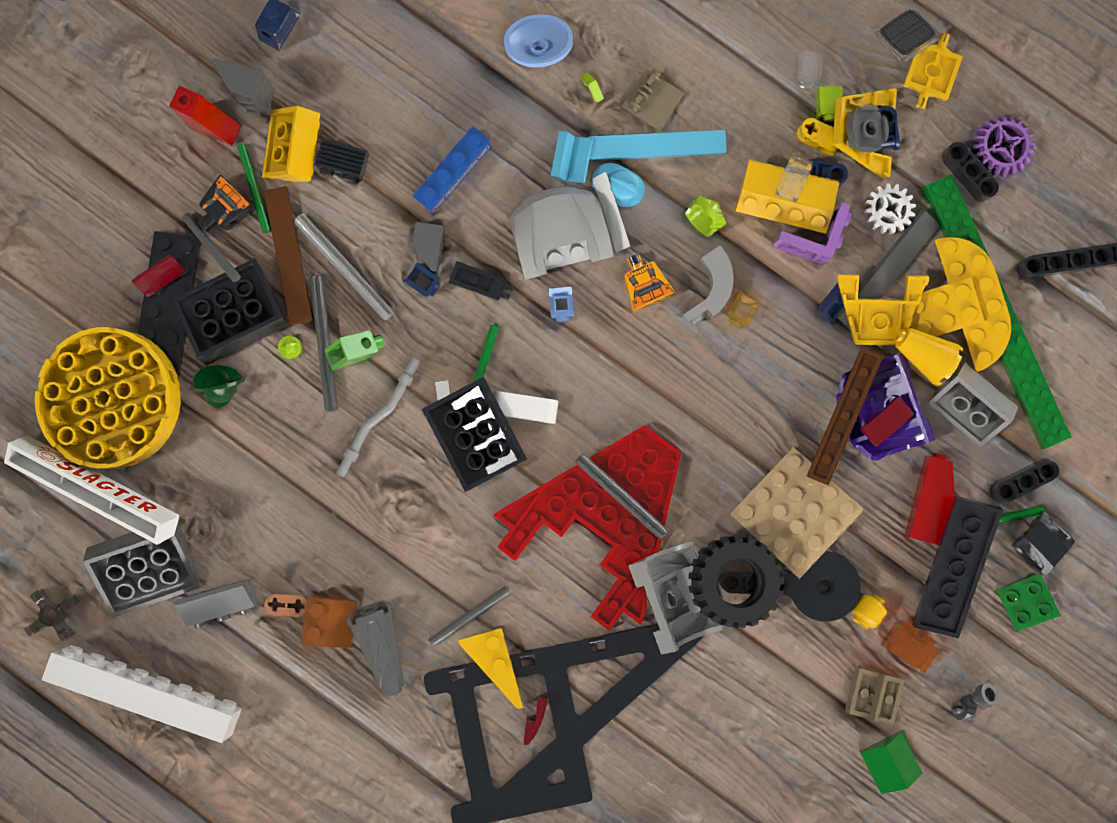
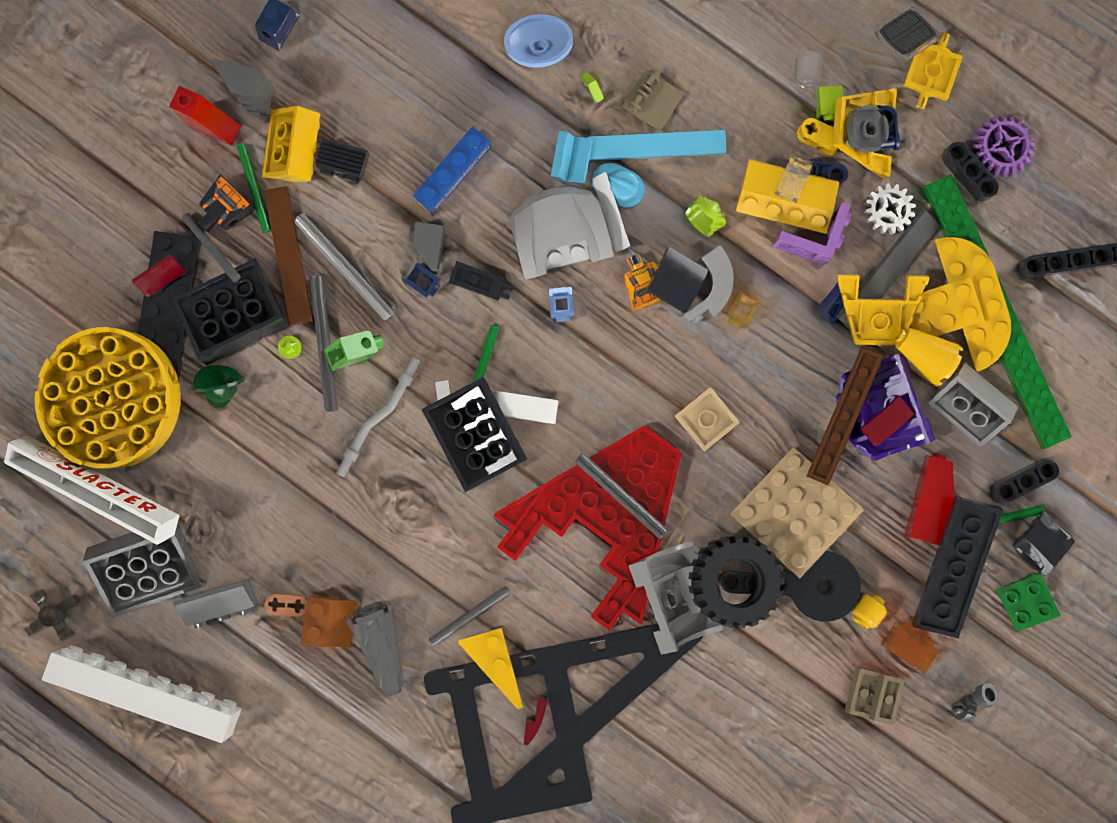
green slope [859,730,923,794] -> none
none -> black slope [646,247,708,314]
none -> tan plate [674,387,740,452]

